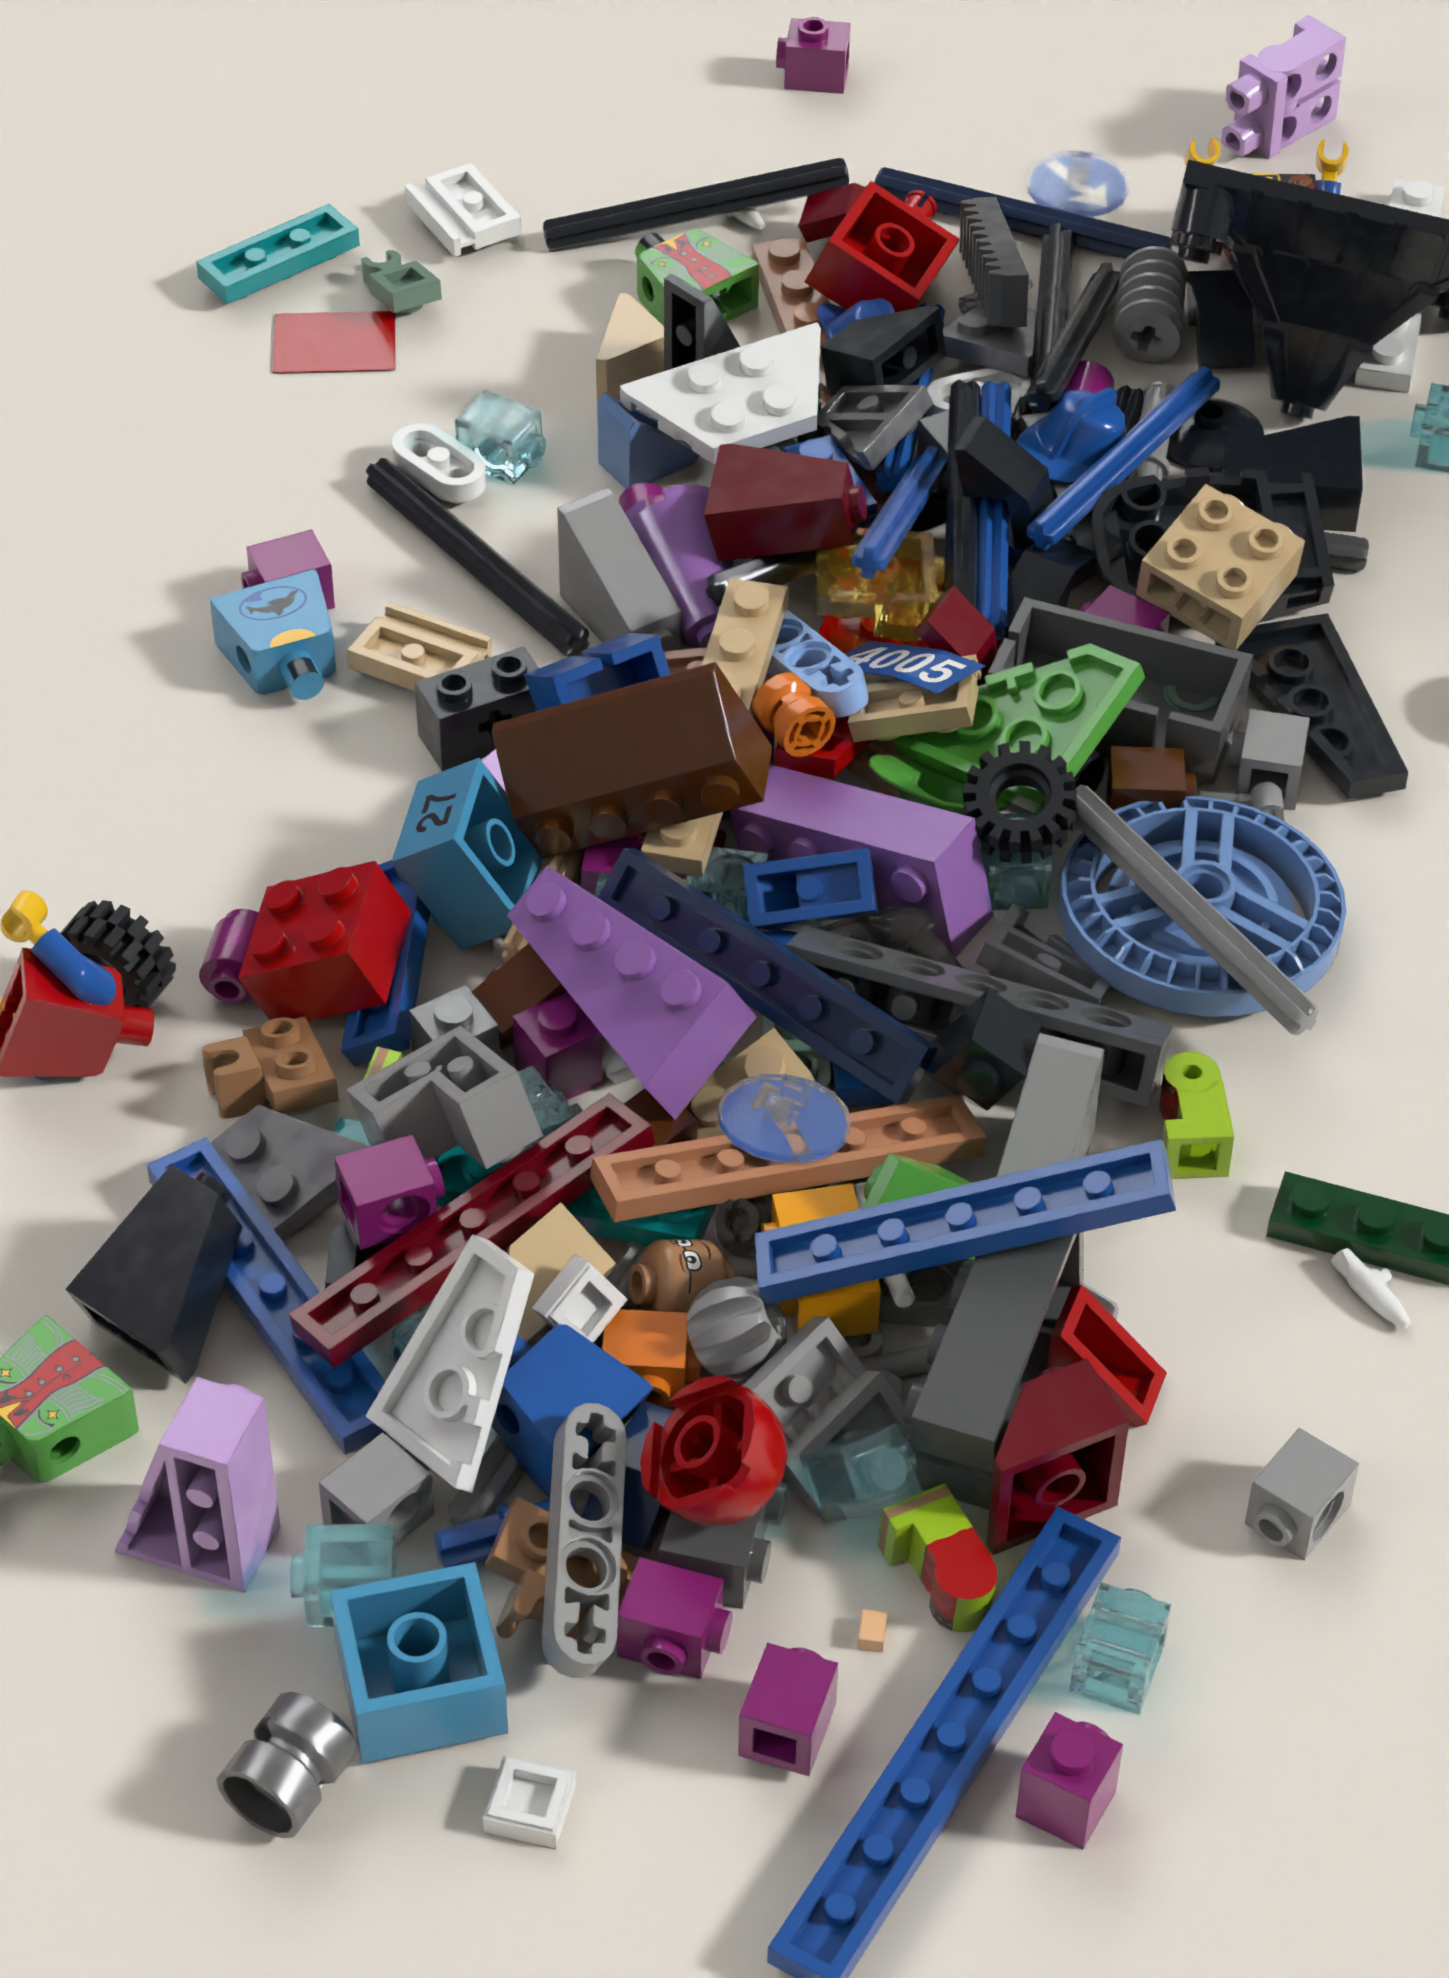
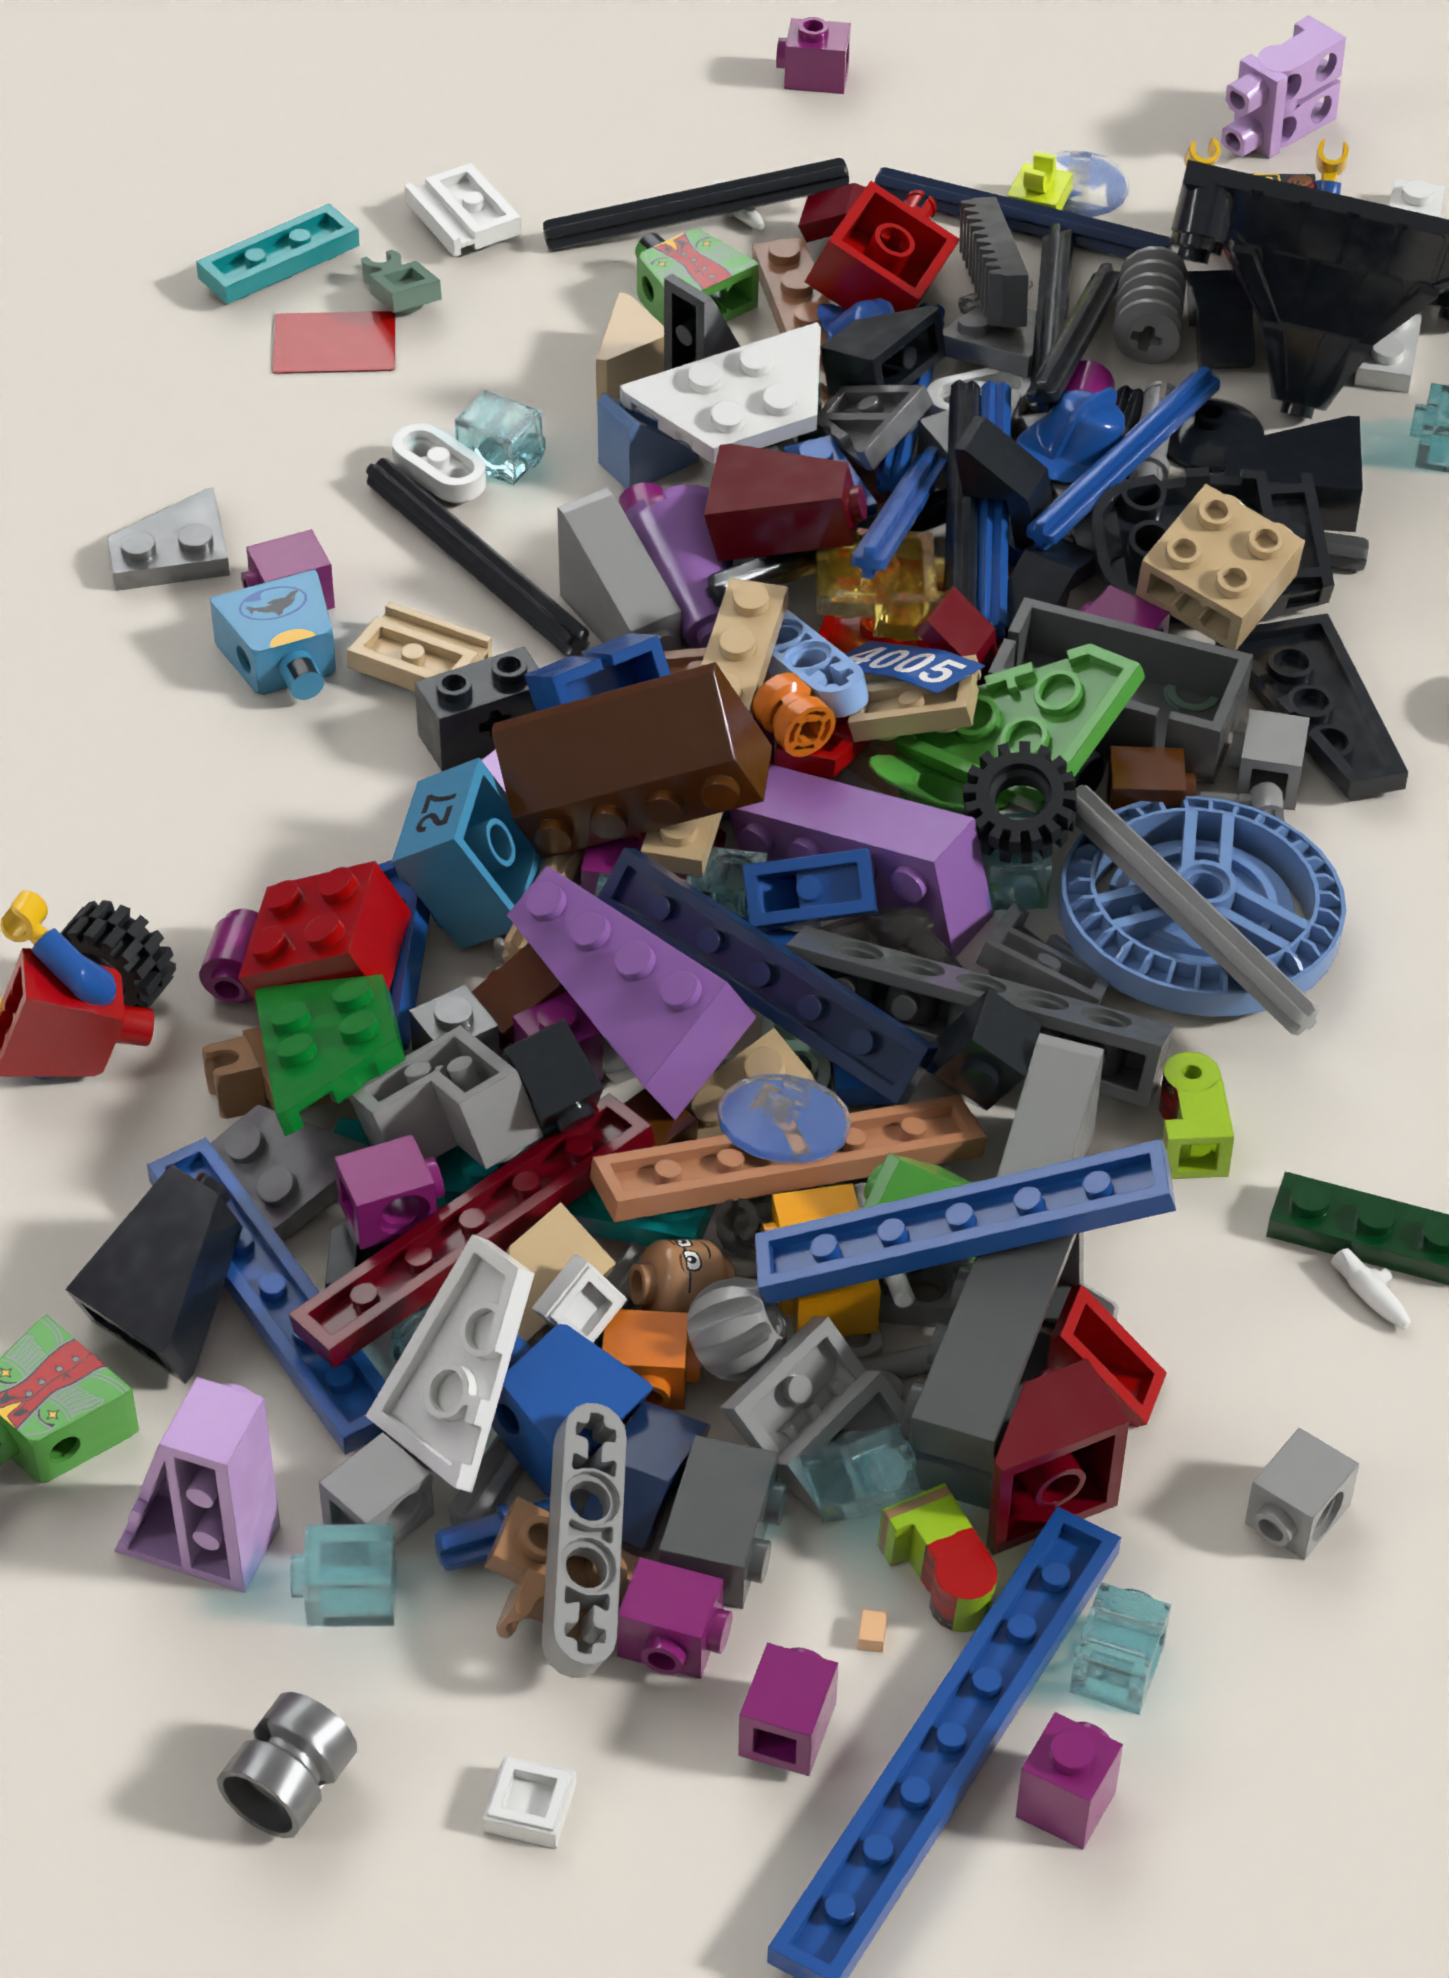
dark azure brick [330,1562,508,1764] -> none
red cylinder [640,1375,788,1527] -> none
none -> wing [107,488,230,591]
none -> green wing [254,974,406,1136]
none -> black slope [502,1018,604,1134]
none -> neon yellow tile [1007,151,1073,210]

